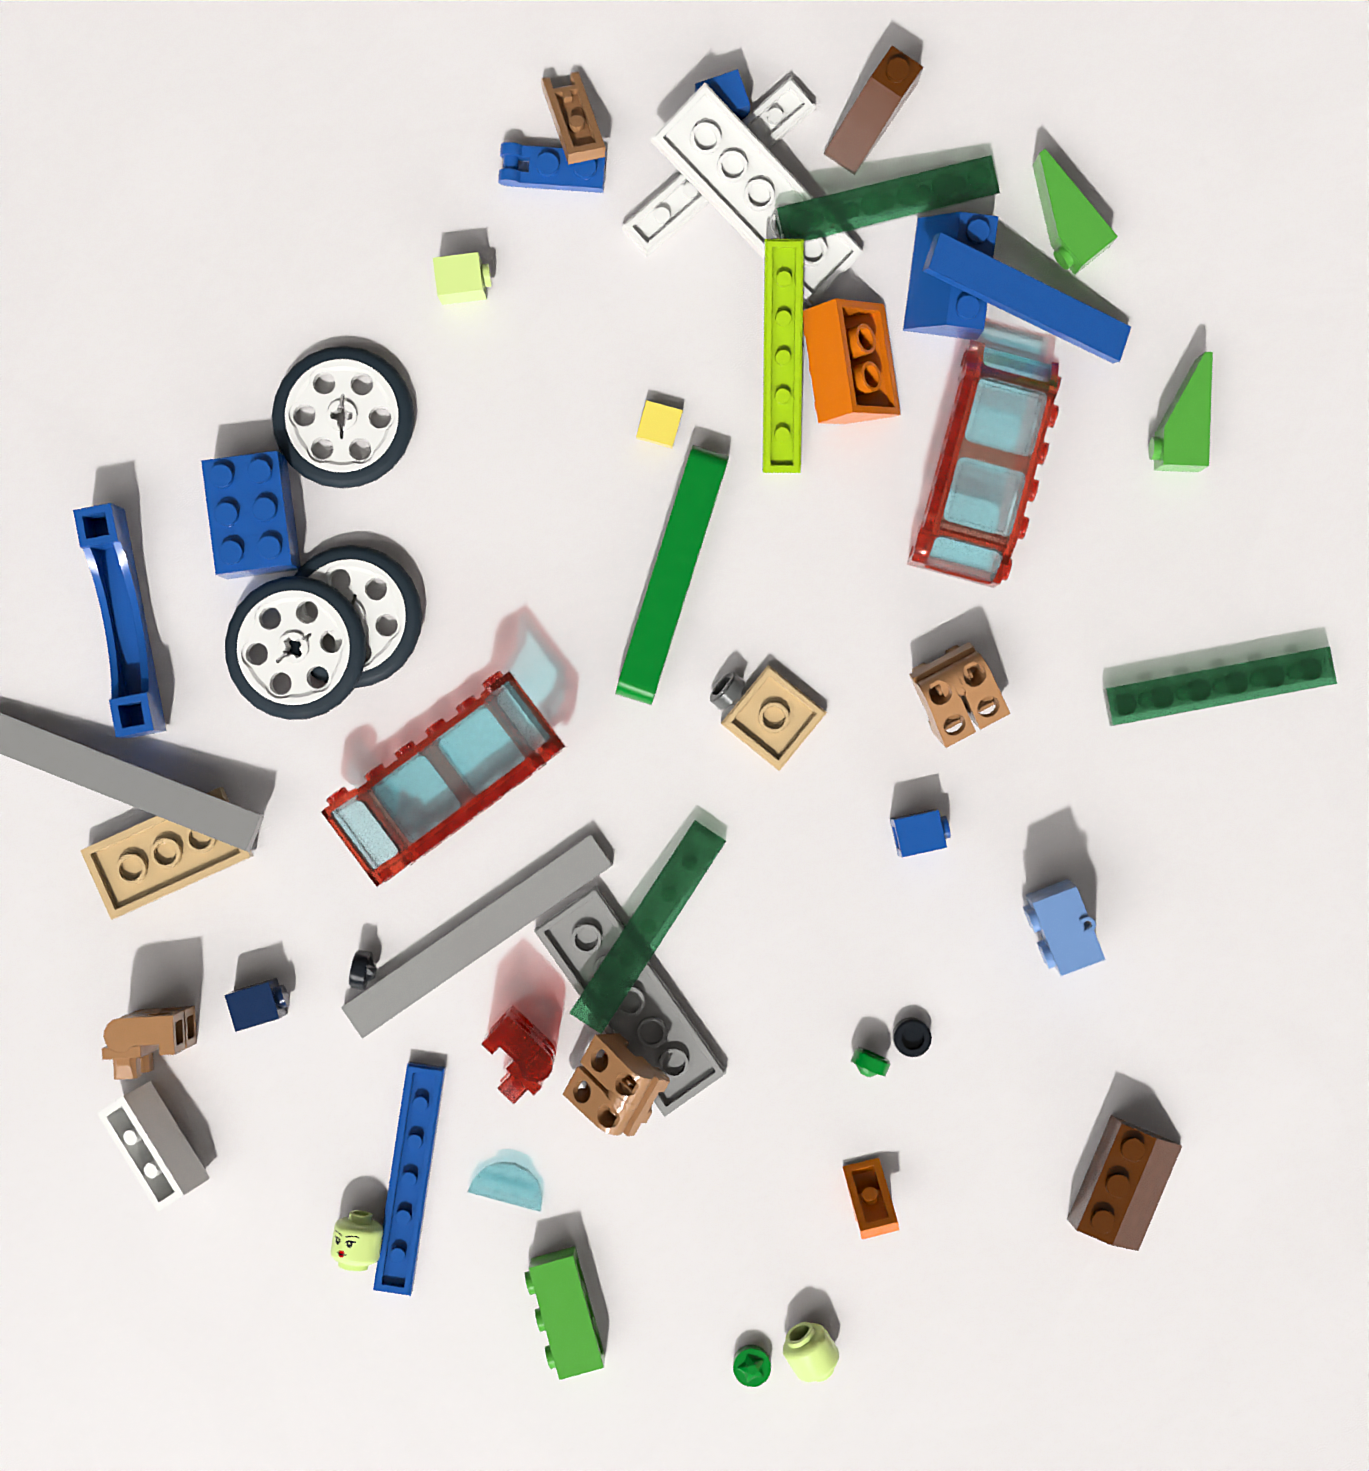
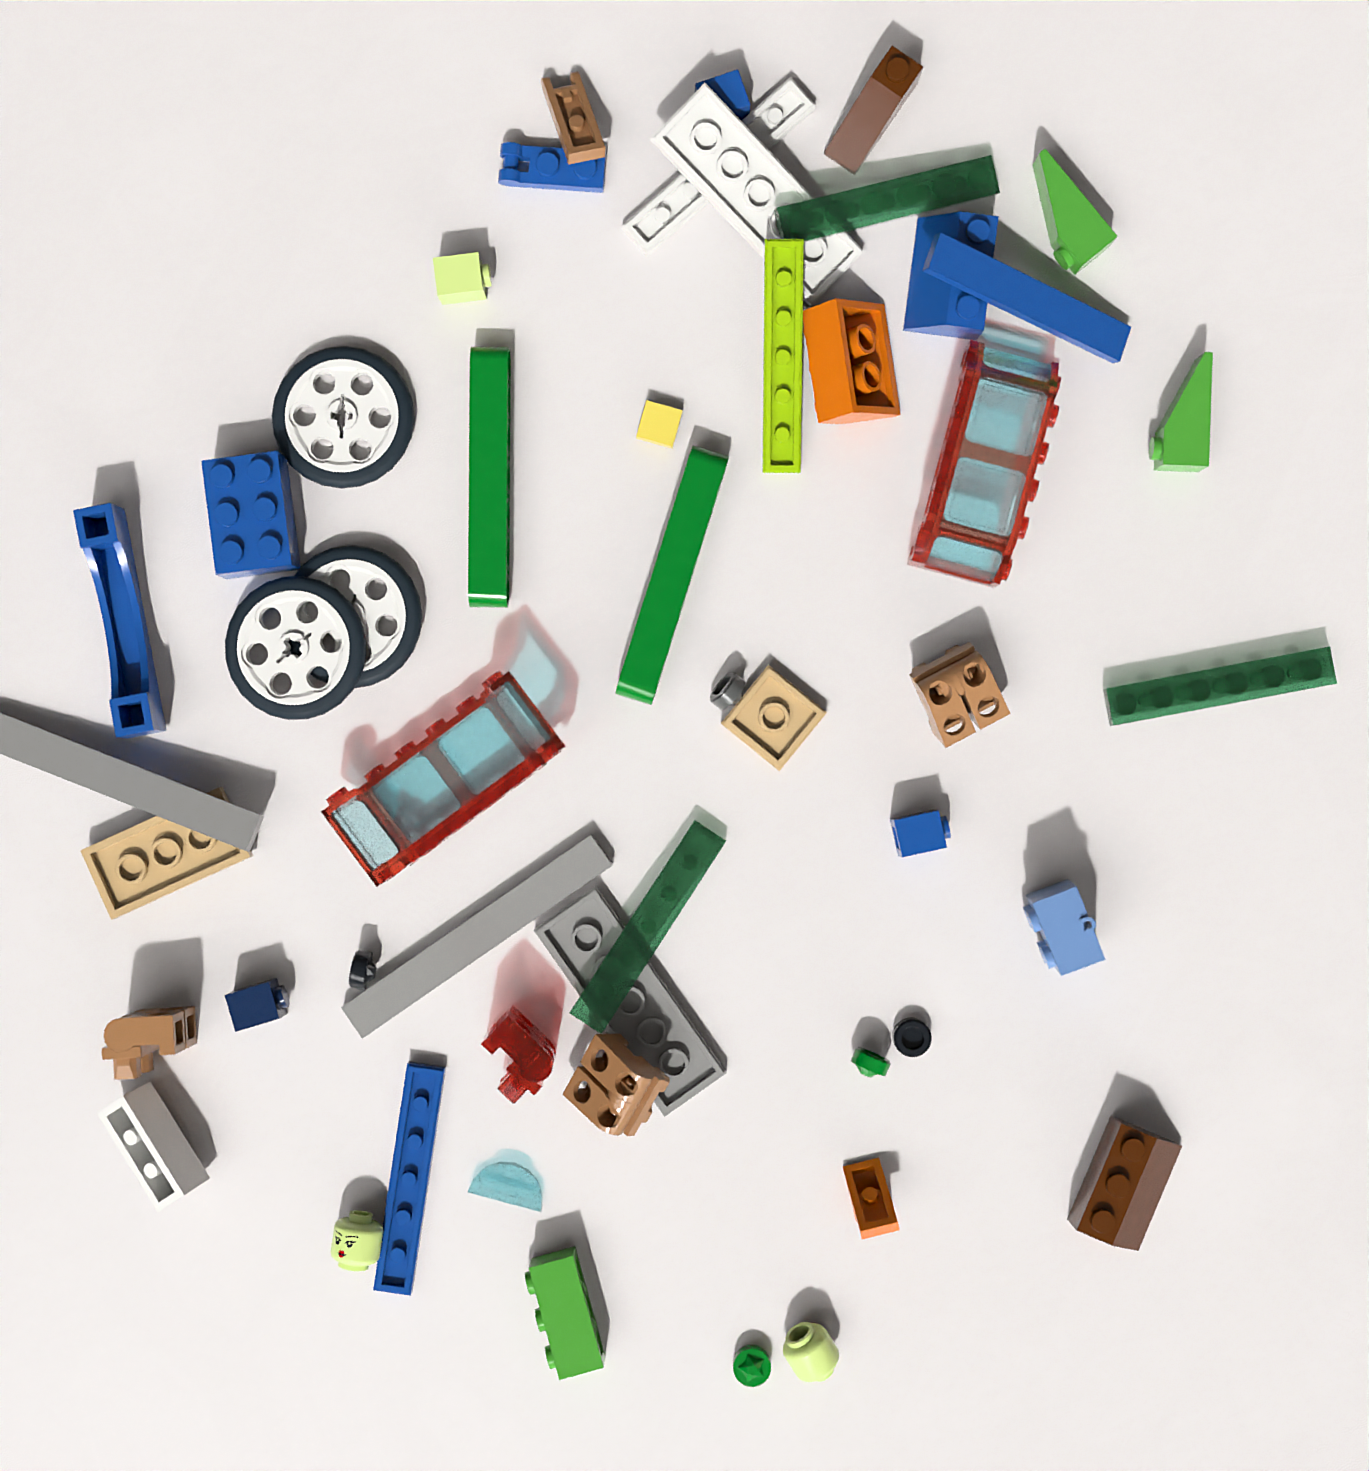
none -> green beam [468,347,511,608]

